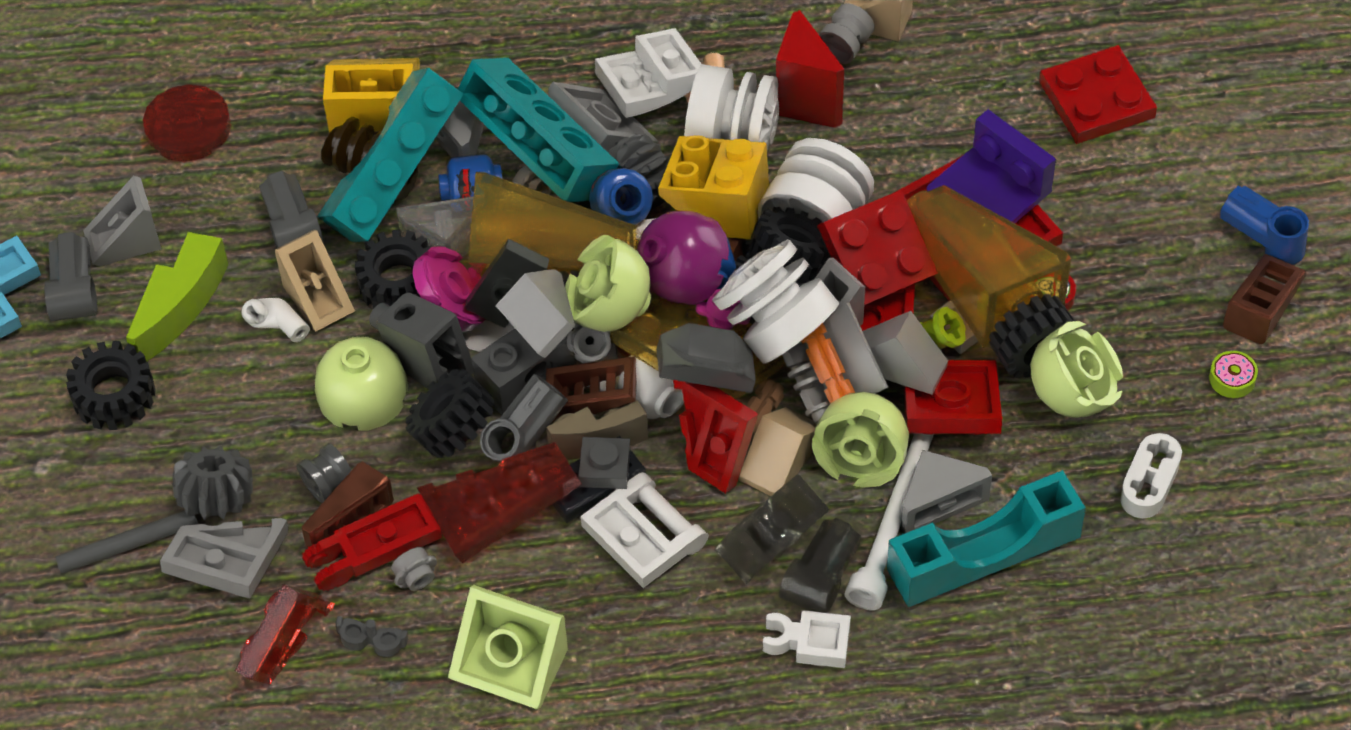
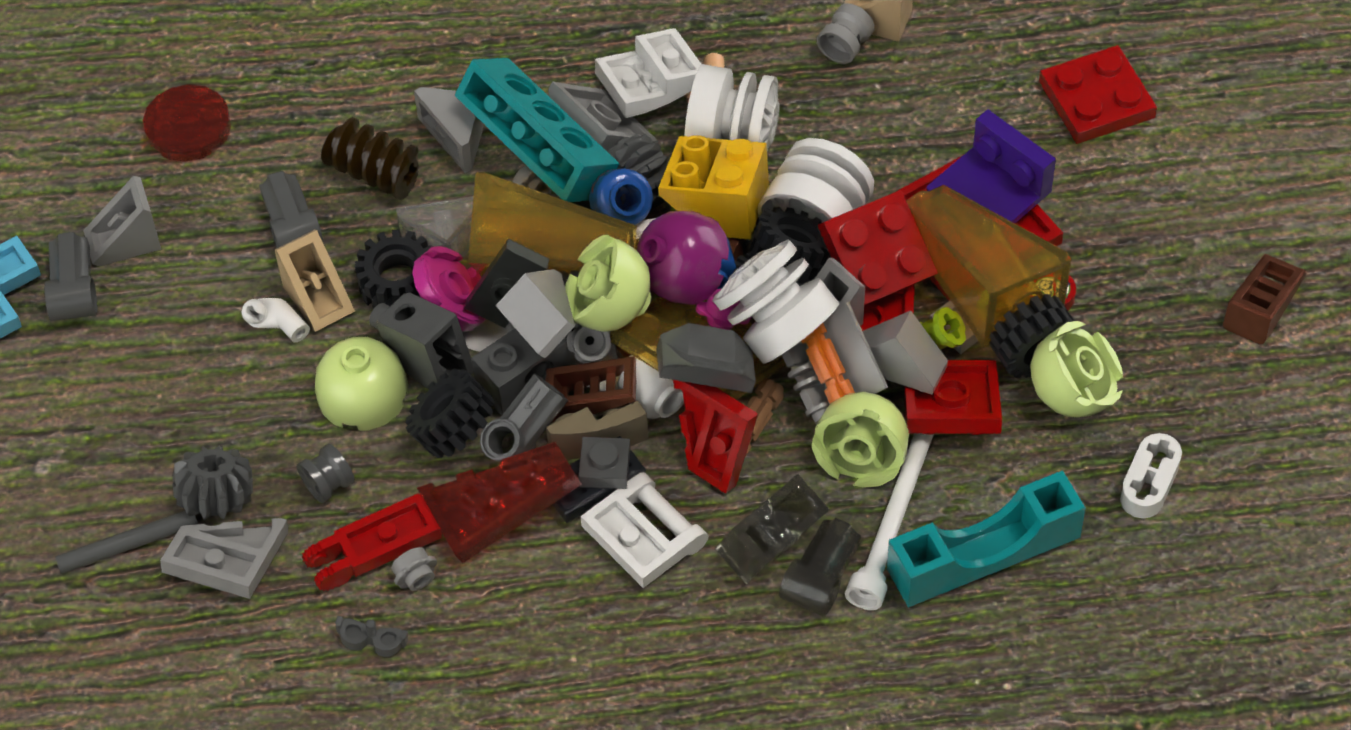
black tyre [66,341,156,430] -> none
lime slope [126,232,229,361] -> none
clear red wing [235,584,335,684] -> none
copper slope [302,461,394,549] -> none
teal arch [317,68,464,242] -> none
yellow slope [323,58,420,132] -> none
blue head [438,155,504,215] -> none
yellowish green slope [448,585,568,709] -> none
tan slope [739,407,817,501] -> none
white plate [763,611,851,668] -> none
red slope [776,10,844,128] -> none
light grey slope [901,450,992,533] -> none
tile [1209,351,1258,398] -> none
blue piece [1220,185,1309,265] -> none

